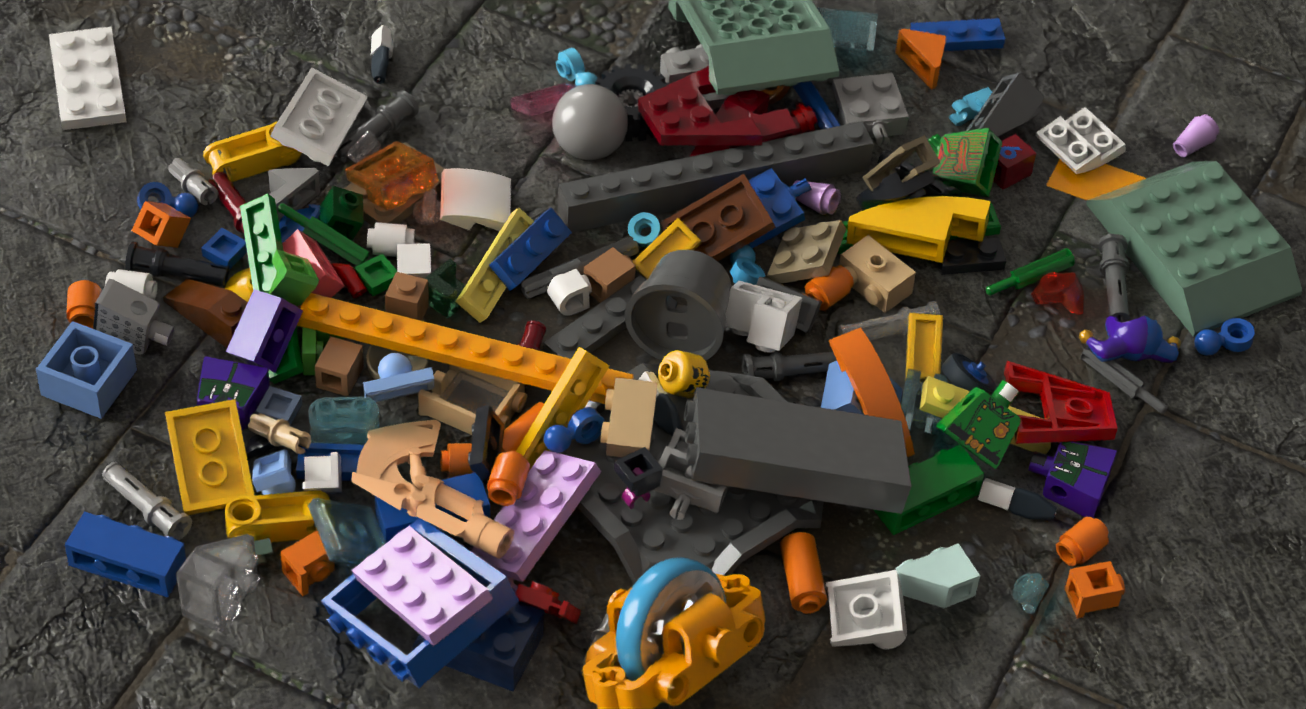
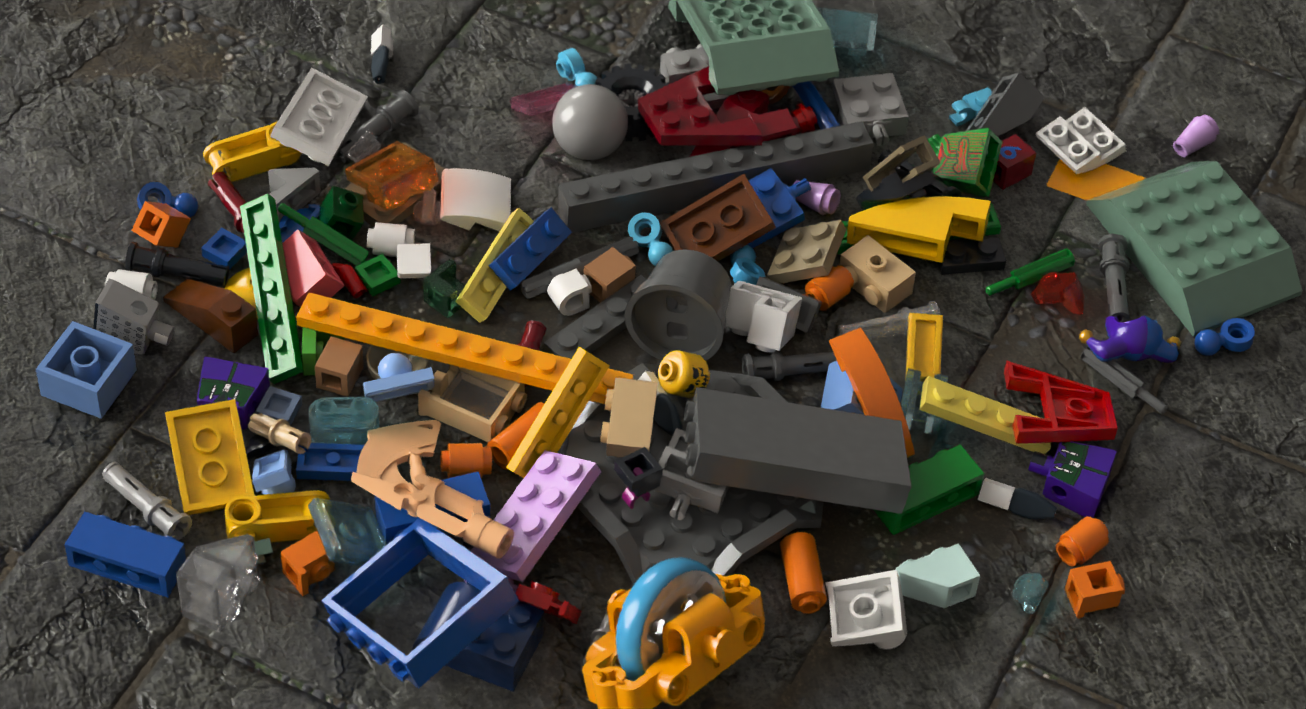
white plate [49,27,126,131] -> none
orange brick [66,280,102,329] -> none
light grey axle [168,158,218,205] -> none
brick [226,289,303,373] -> none
bright green slope [269,249,319,306] -> none
white panel [303,452,342,493] -> none
plate [352,526,493,646] -> none
medium nougat brick [385,272,429,321] -> none
black plate [468,405,505,485] -> none
orange brick [487,451,530,506] -> none
blue plate [544,407,605,453] -> none
yellow tile [633,218,701,279] -> none
orange slope [895,28,946,90] -> none
blue plate [910,18,1005,51] -> none
green torso [936,380,1021,469] -> none
black wheel [942,352,998,395] -> none

